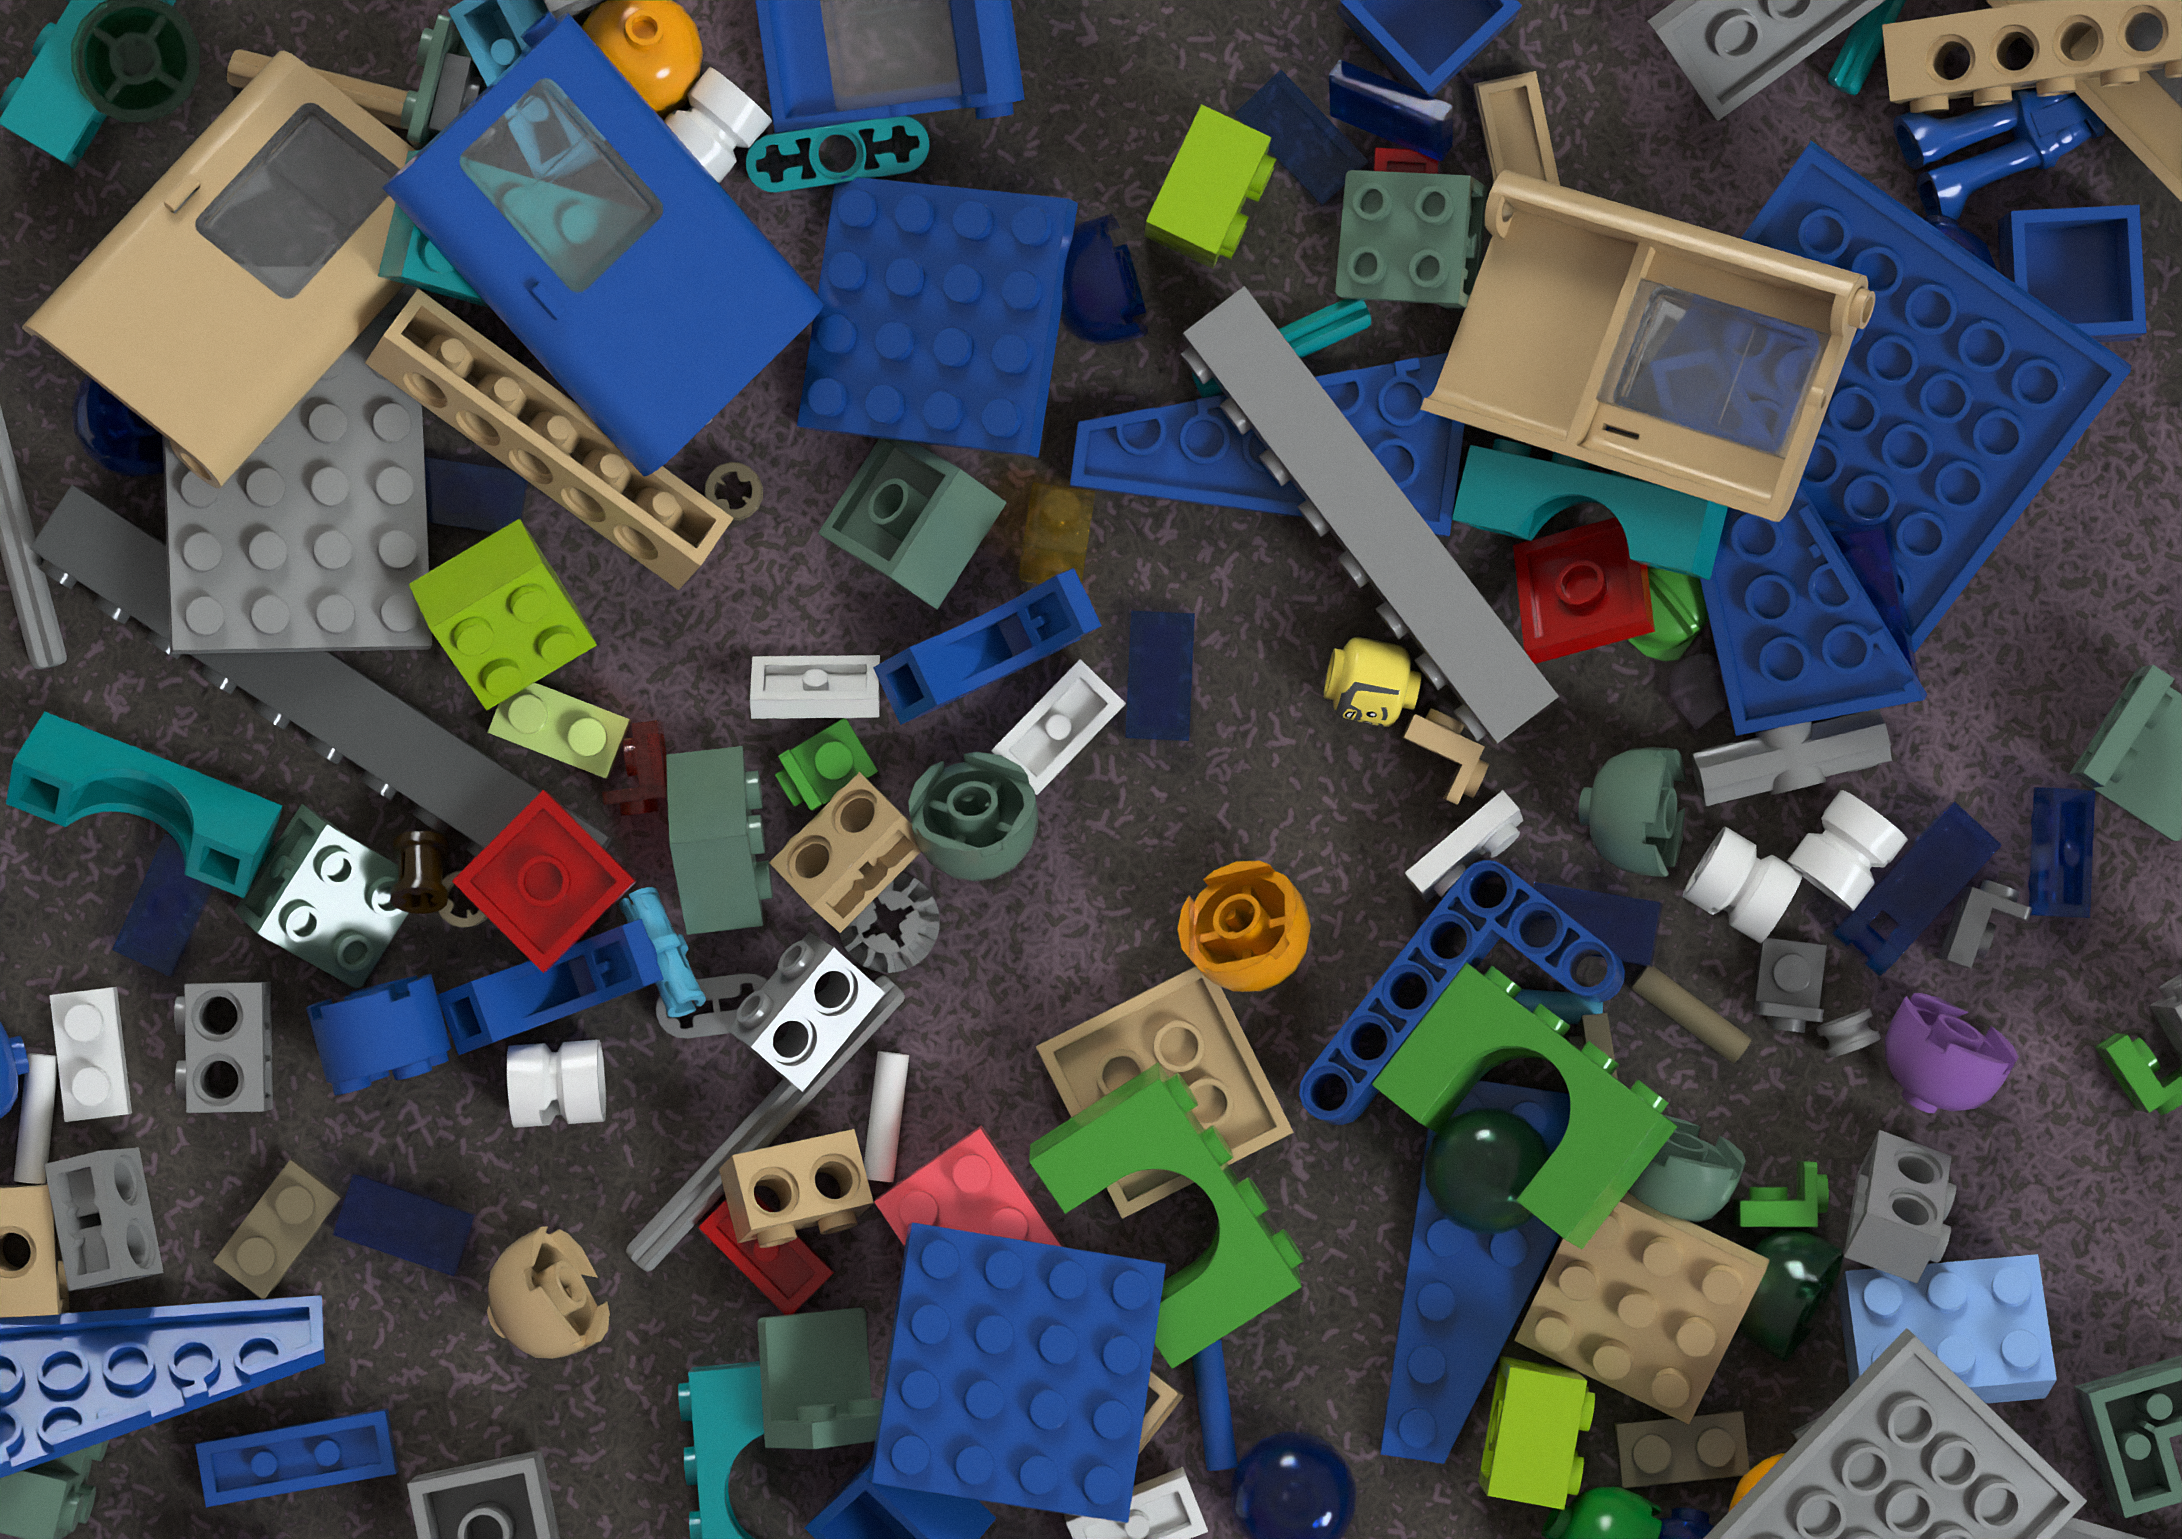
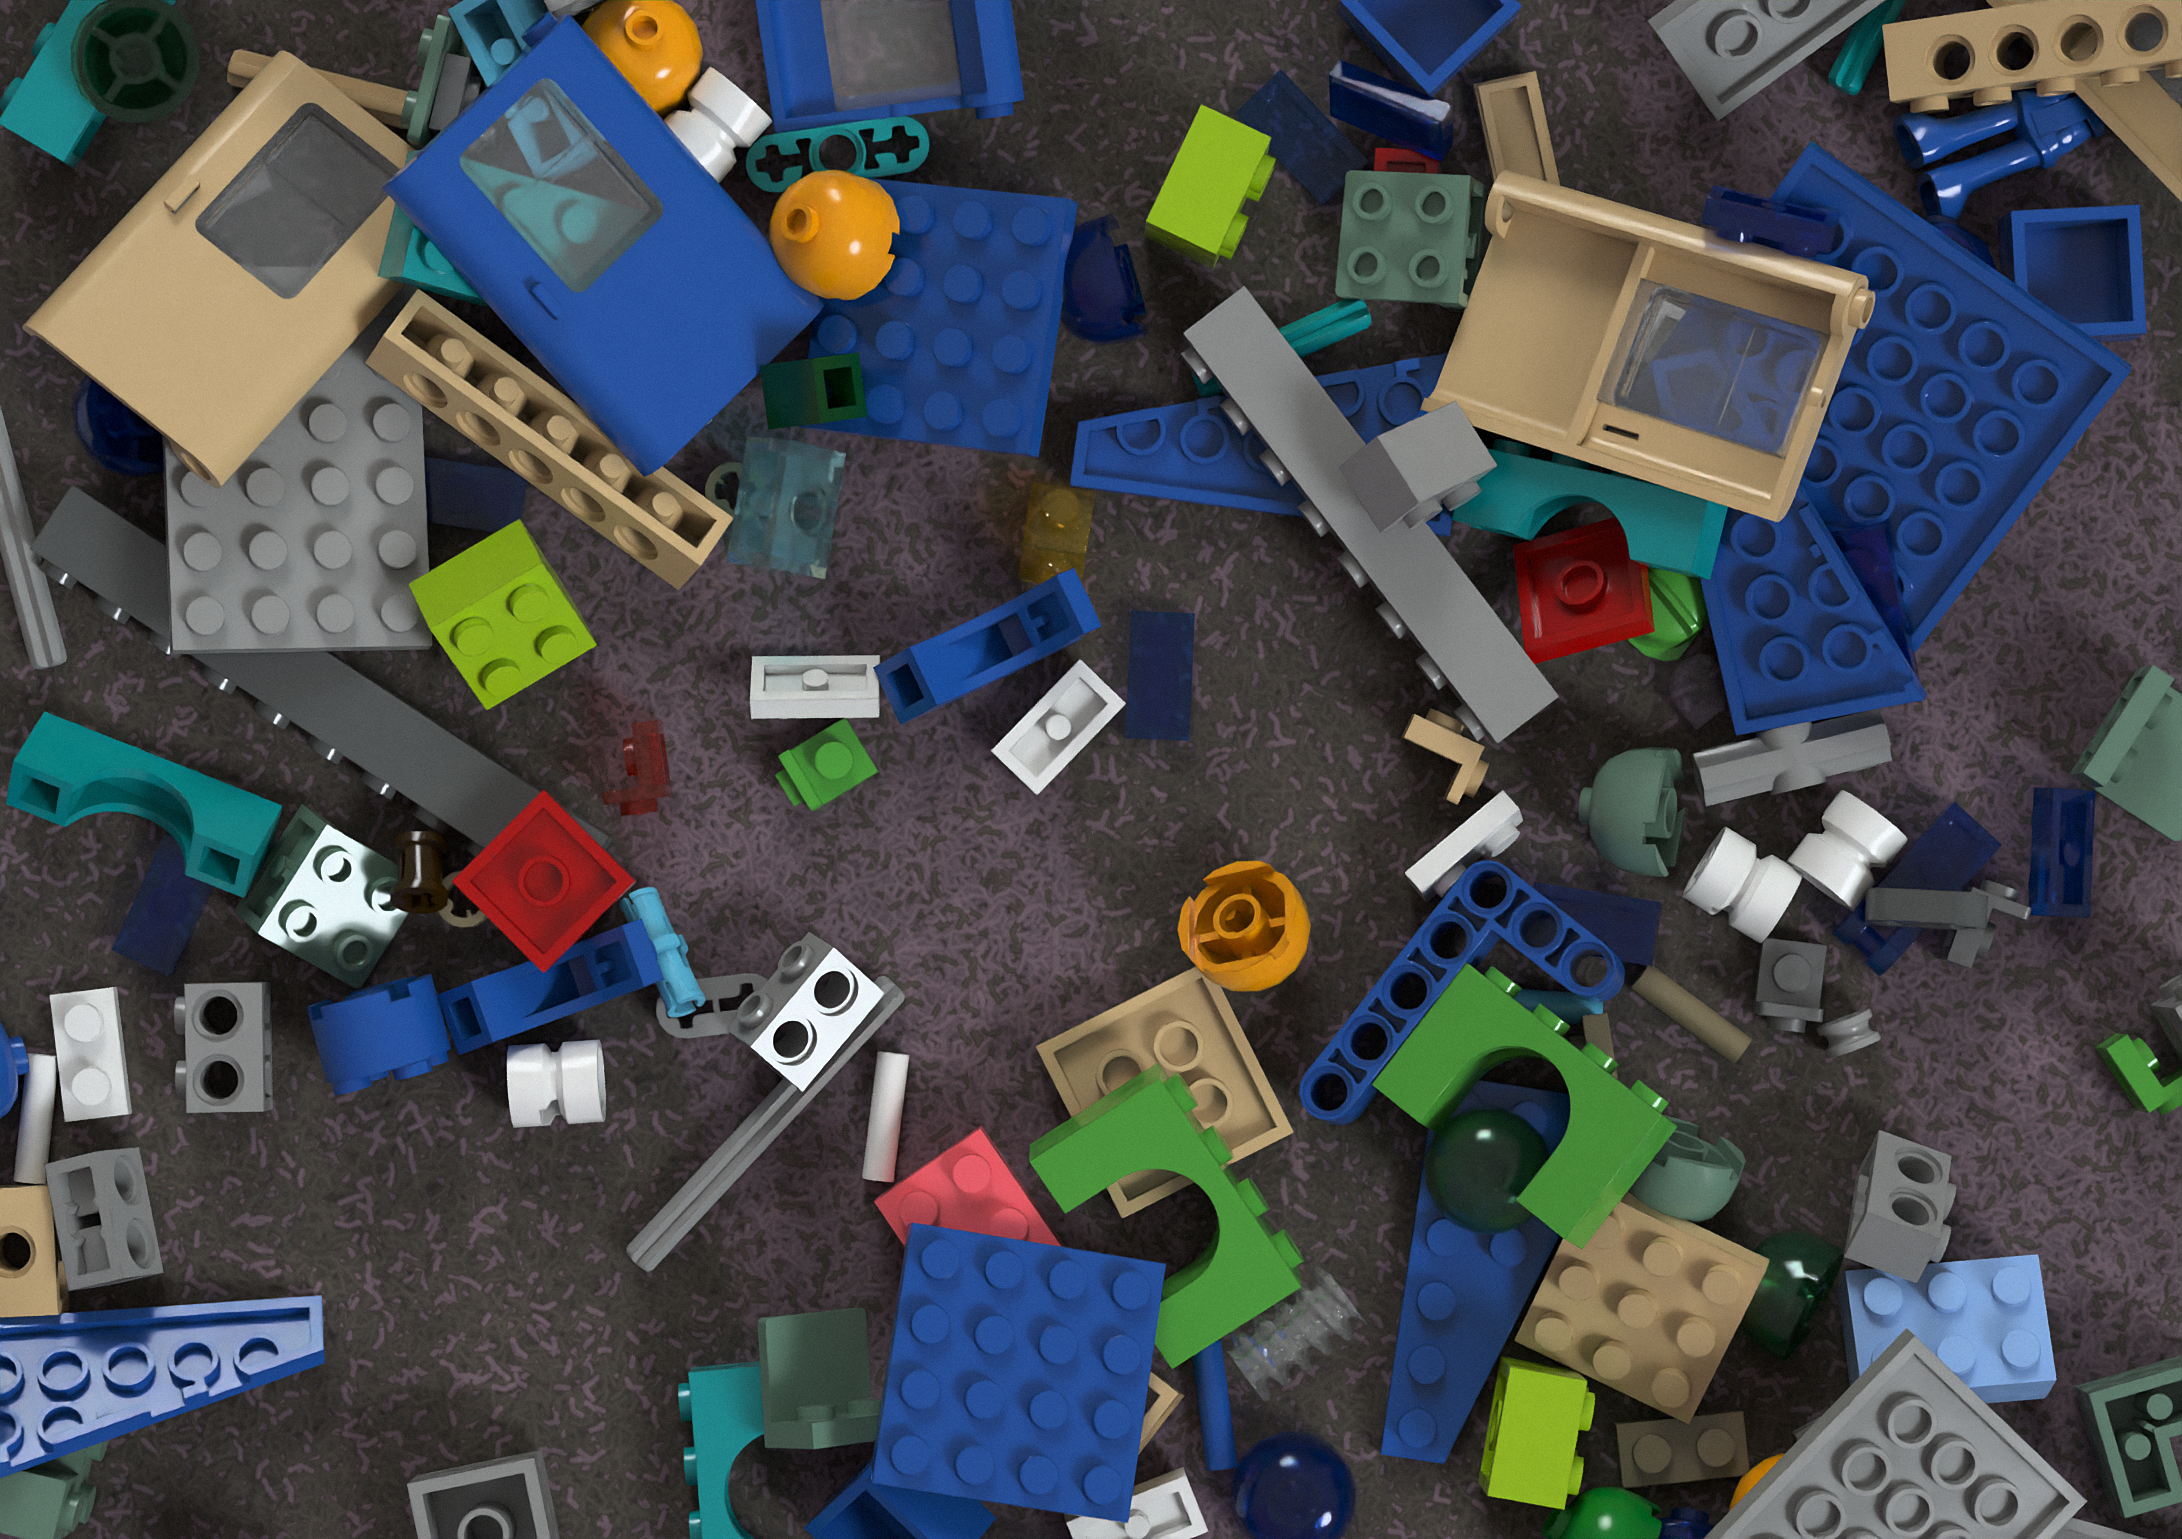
blue plate [195,1408,399,1507] -> none
dark tan plate [213,1159,343,1299] -> none
clear blue plate [333,1173,477,1276] -> none
yellowish green plate [487,682,631,779] -> none
tan cylinder [487,1226,610,1359] -> none
sand green brick [666,746,773,935] -> none
red plate [698,1190,835,1315] -> none
tan brick [719,1129,874,1248] -> none
tan brick [769,772,921,933] -> none
sand green slope [818,438,1007,610] -> none
light grey gear [839,872,940,973] -> none
sand green cylinder [908,752,1039,882] -> none
light yellow head [1324,637,1421,727] -> none
bright green bracket [1733,1161,1829,1227] -> none
medium lavender cylinder [1885,993,2019,1113] -> none
none -> clear light blue brick [726,437,846,579]
none -> dark green brick [759,352,867,429]
none -> light orange cylinder [769,170,900,300]
none -> clear piece [1226,1265,1368,1403]
none -> light grey brick [1339,401,1497,533]
none -> clear blue plate [1701,185,1841,258]
none -> dark grey beam [1865,888,1989,931]

